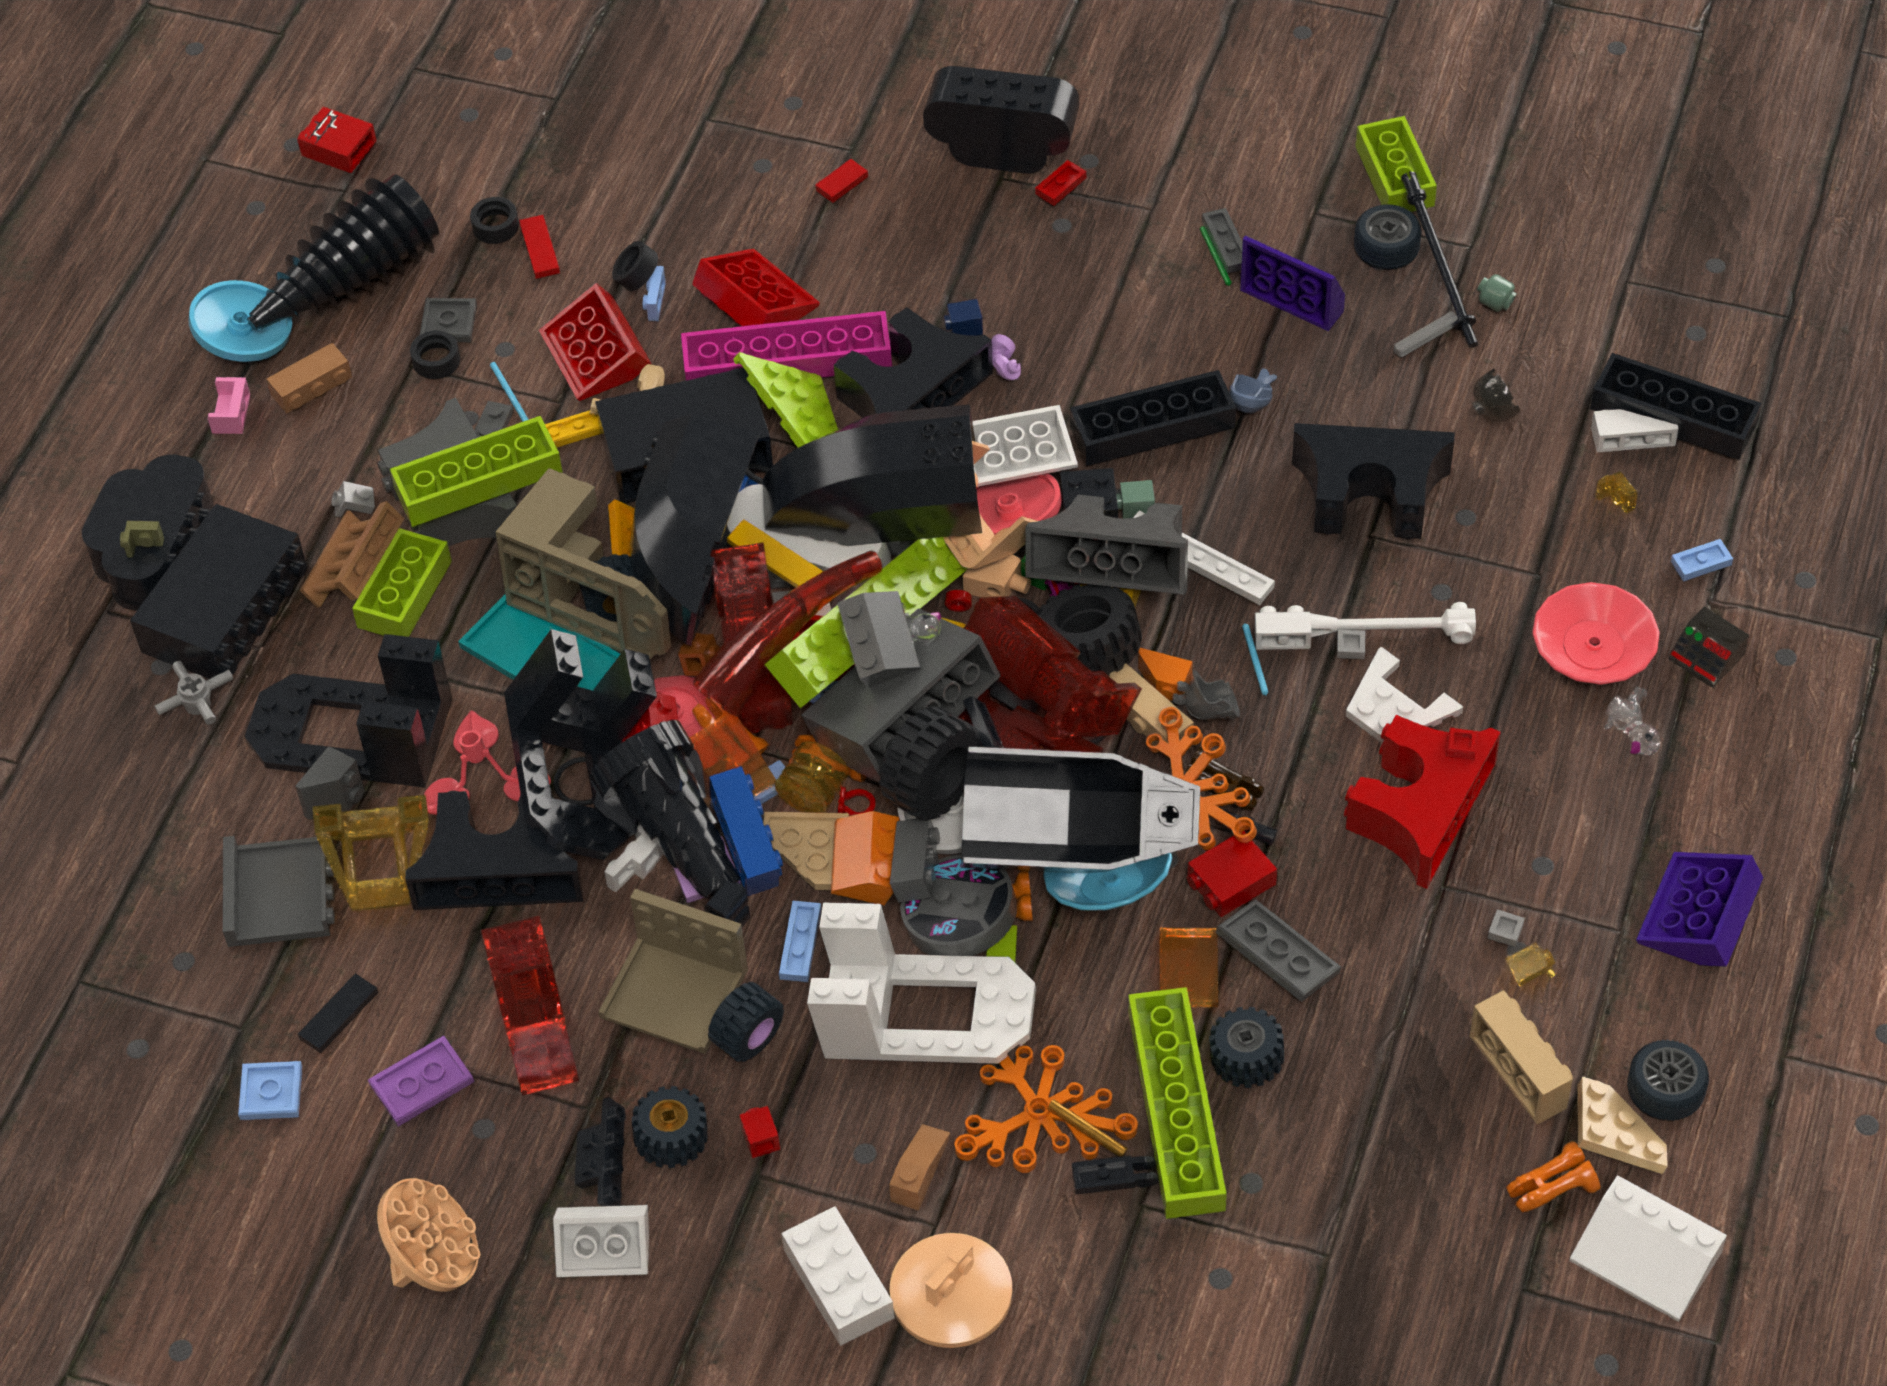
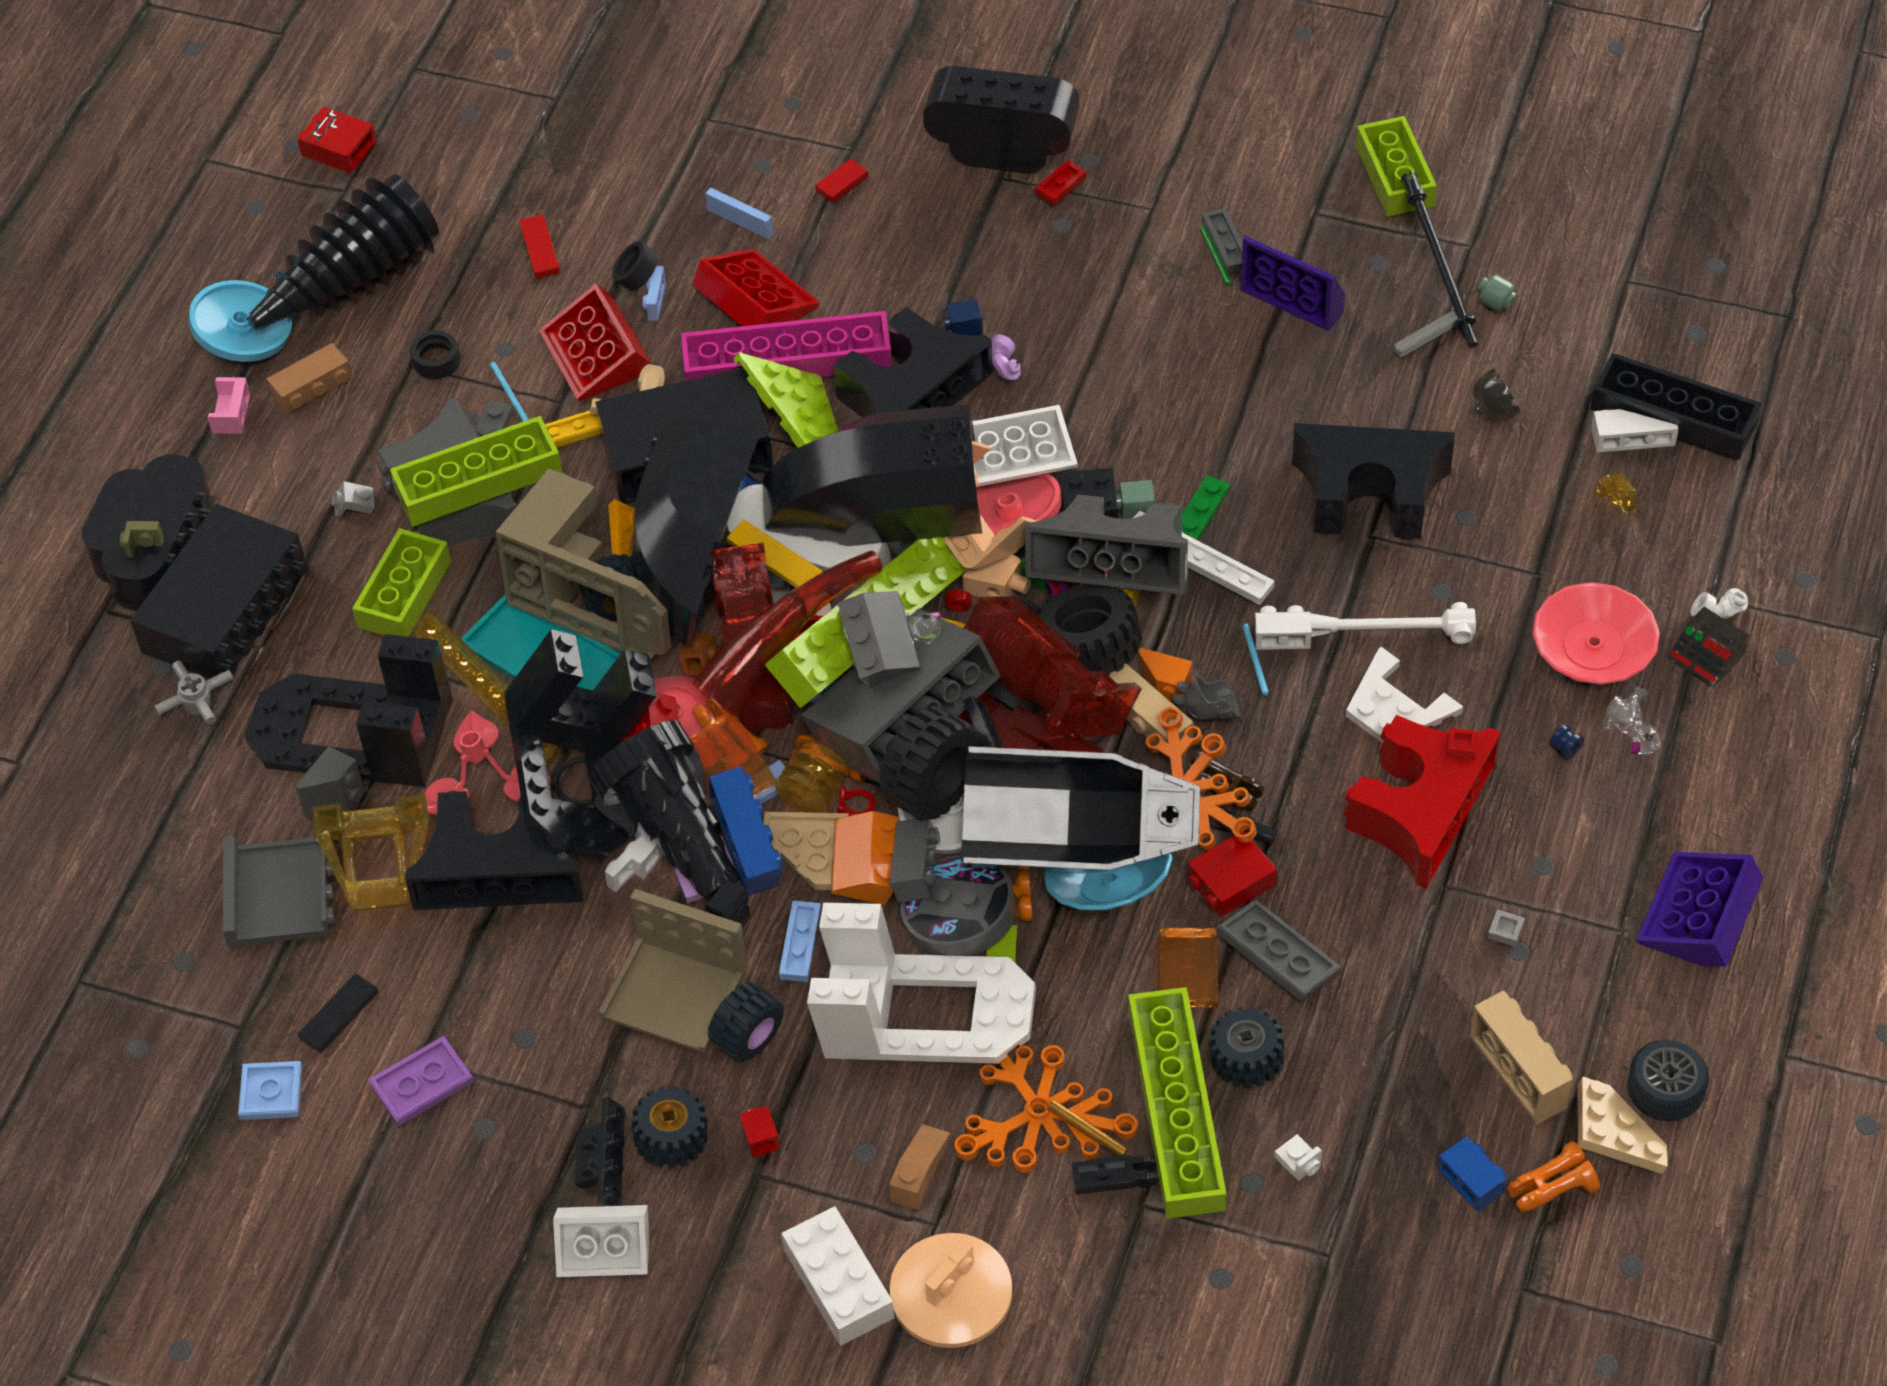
medium nougat fence [300,501,404,608] -> none
light nougat bracket [377,1178,480,1292] -> none
dark grey tile [420,298,477,342] -> none
black tyre [470,197,519,244] -> none
clear red brick [481,915,579,1096] -> none
black brick [1070,370,1236,466] -> none
sand blue hat [1229,368,1277,414] -> none
light grey plate [1337,630,1365,659] -> none
black wheel [1354,204,1422,270] -> none
clear yellow bracket [1505,942,1556,986] -> none
white slope [1569,1175,1727,1322] -> none
light blue plate [1671,539,1733,581] -> none
none -> clear yellow plate [414,612,563,764]
none -> light blue tile [705,188,773,239]
none -> green plate [1182,475,1231,541]
none -> white bracket [1274,1135,1322,1181]
none -> blue brick [1437,1136,1507,1212]
none -> dark blue wheel [1549,724,1584,759]
none -> white arm [1691,588,1748,621]

